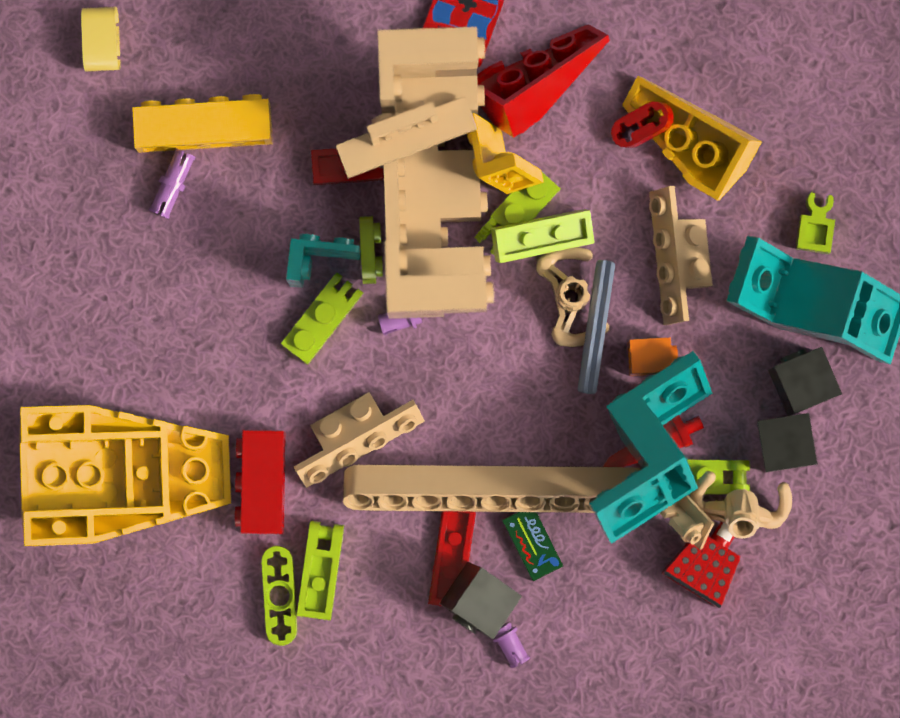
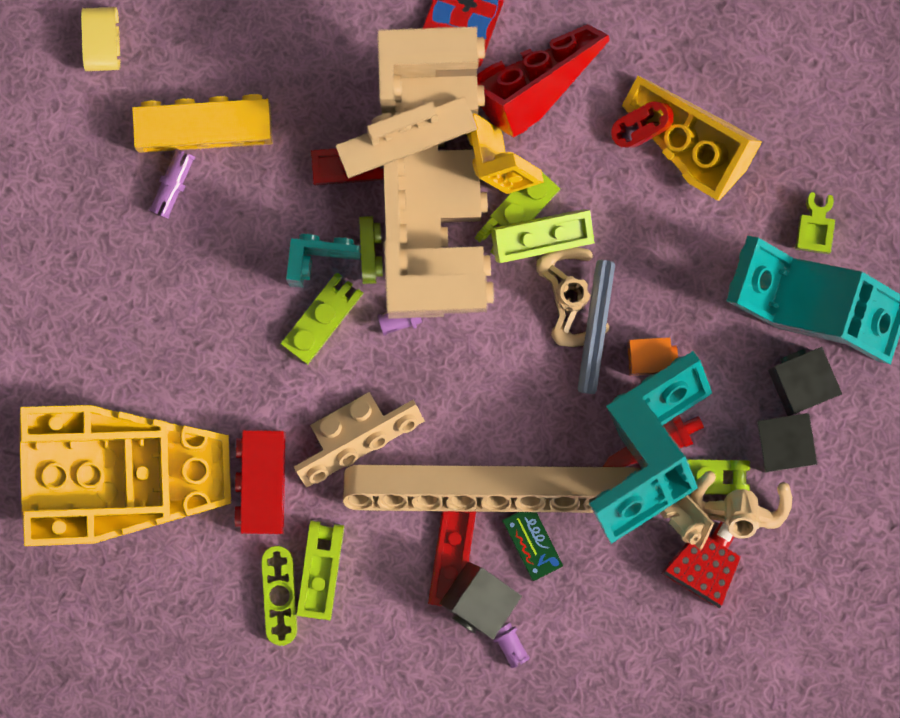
tan bracket [649,186,713,325] -> none

